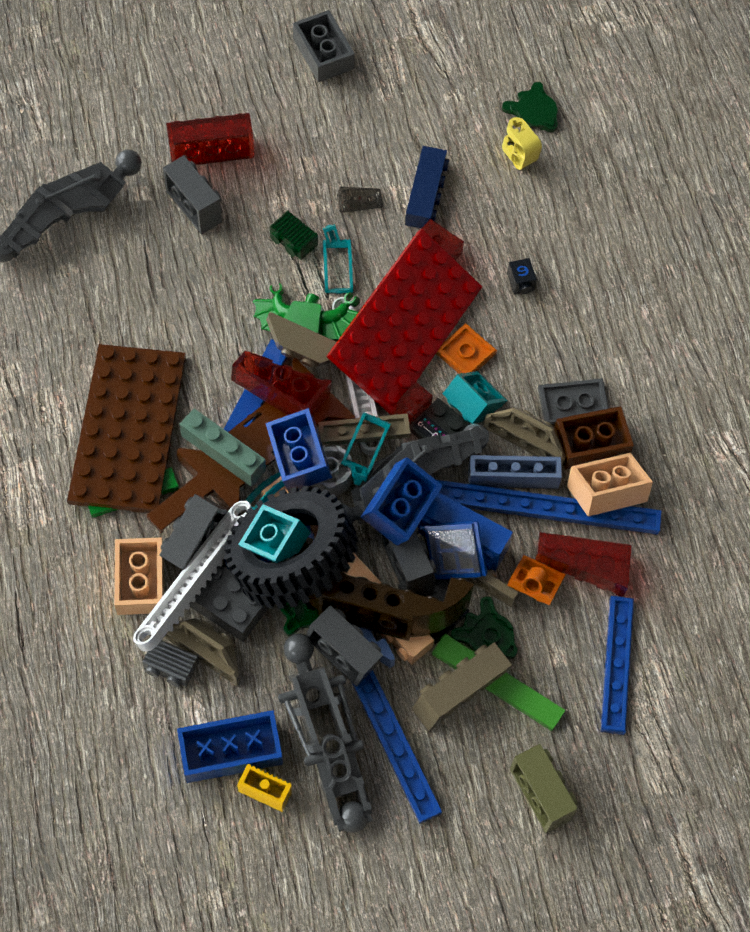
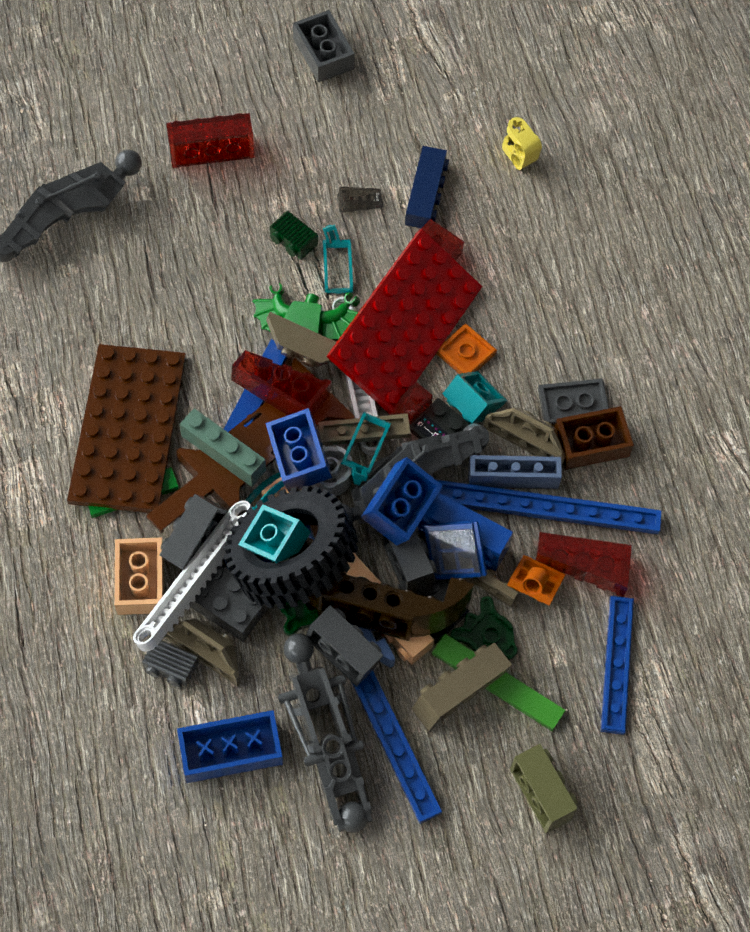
dark grey brick [163,155,223,235] -> none
yellow brick [237,764,292,812] -> none
dark green tile [502,82,558,132] -> none
black brick [507,258,537,295] -> none
light nougat brick [567,453,653,517] -> none

